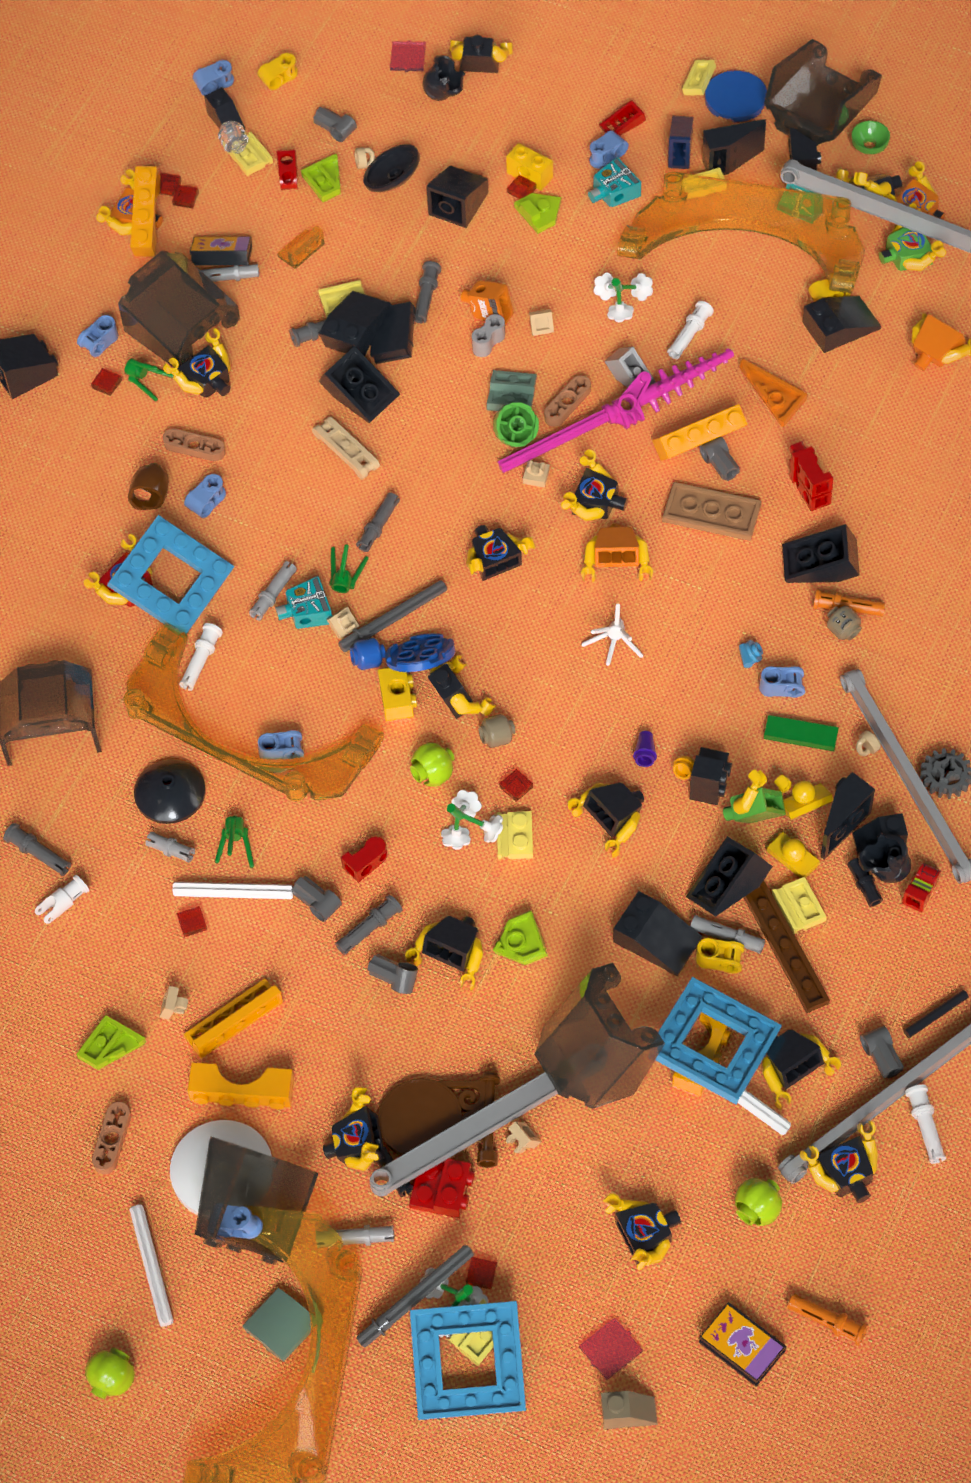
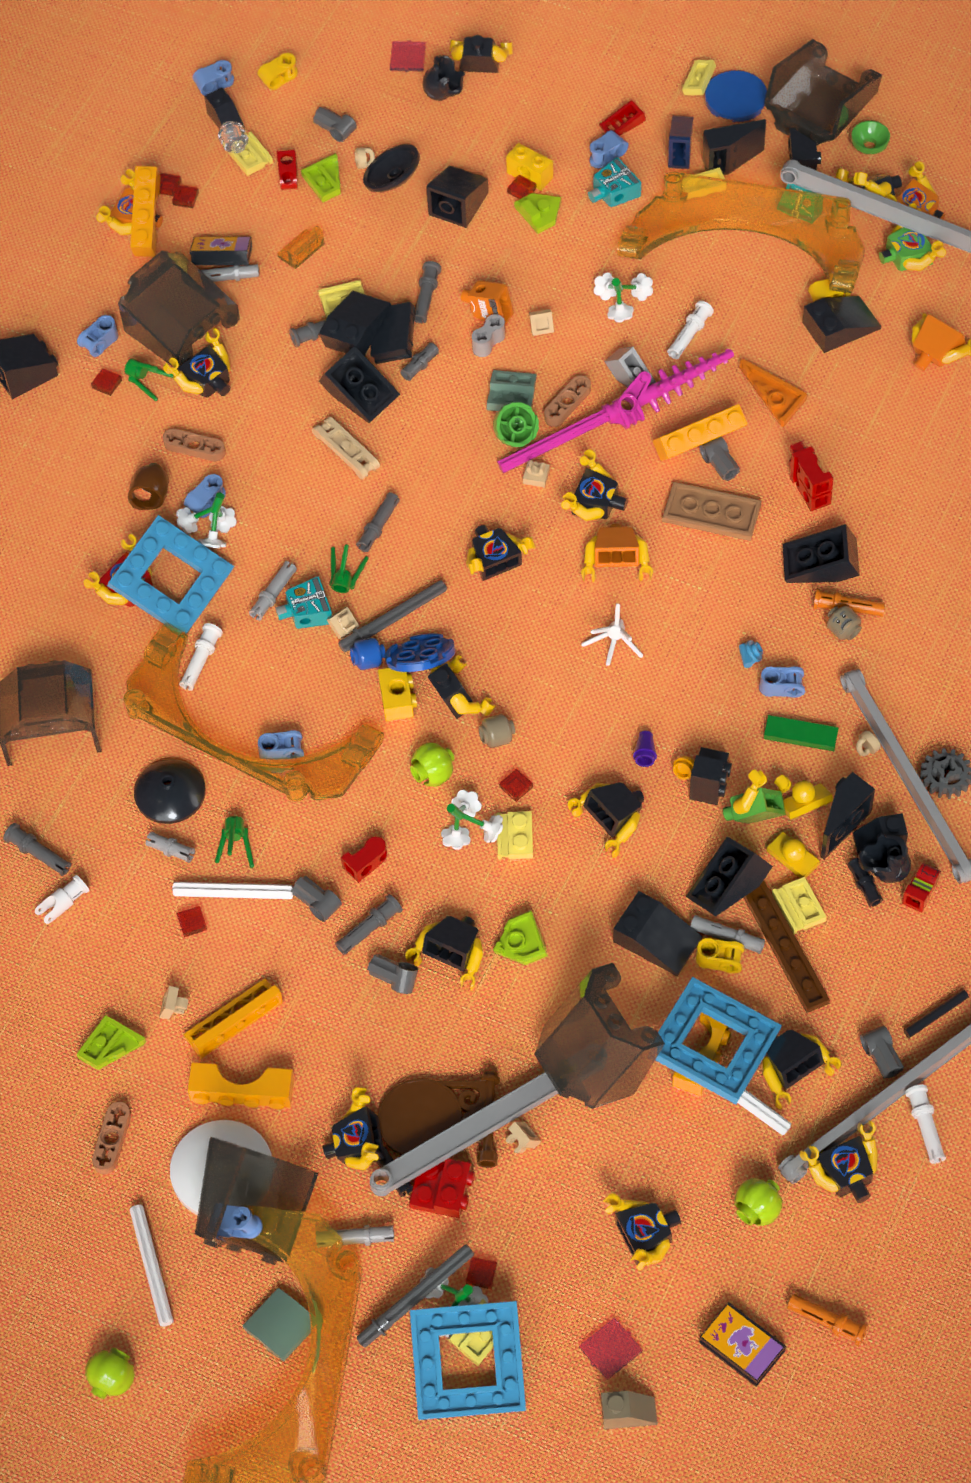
none -> white plant [176,492,237,548]
none -> dark grey pin [400,343,439,381]

